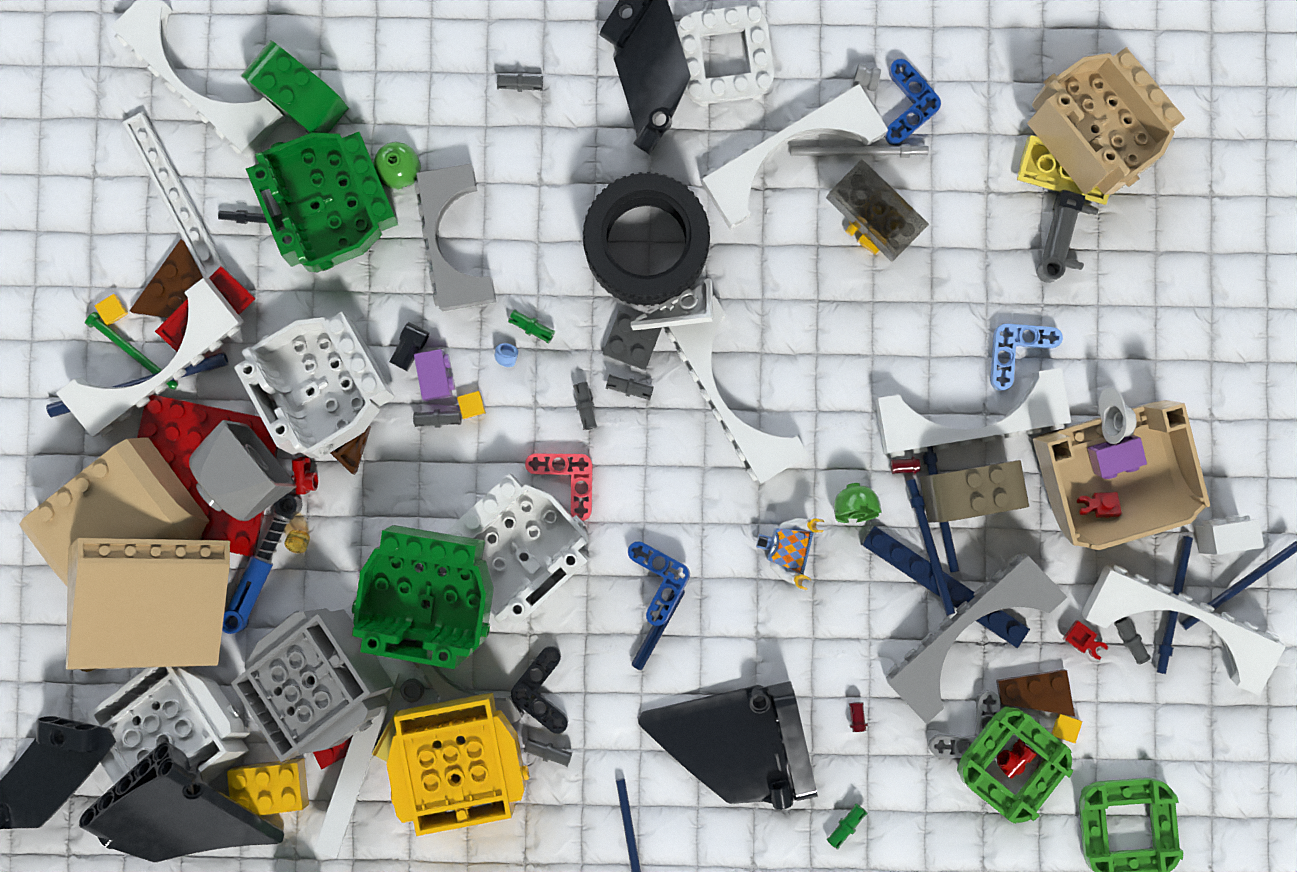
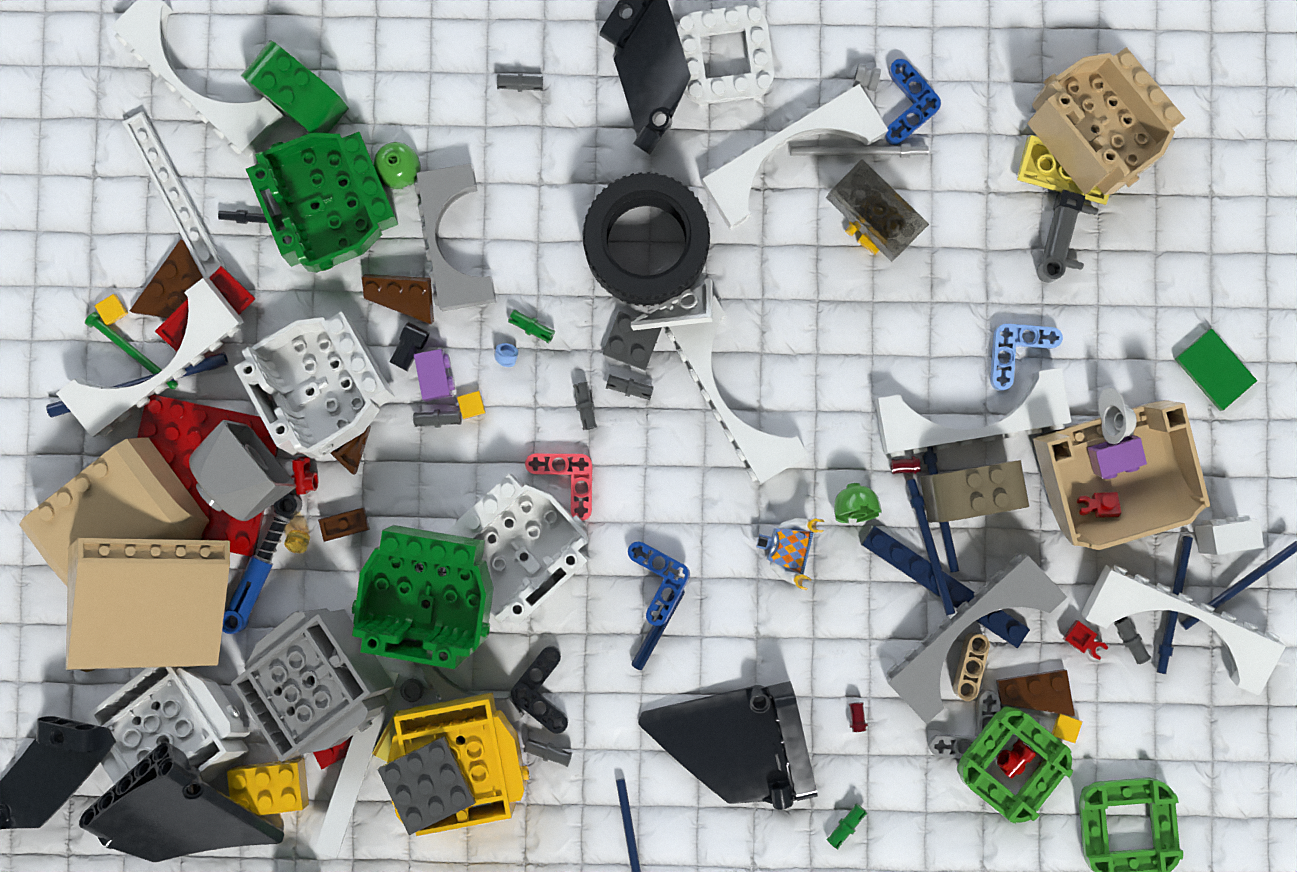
none -> reddish brown plate [318,508,370,542]
none -> reddish brown wing [362,274,434,324]
none -> dark grey plate [377,736,476,835]
none -> tan beam [953,632,990,701]
none -> green tile [1175,329,1257,411]

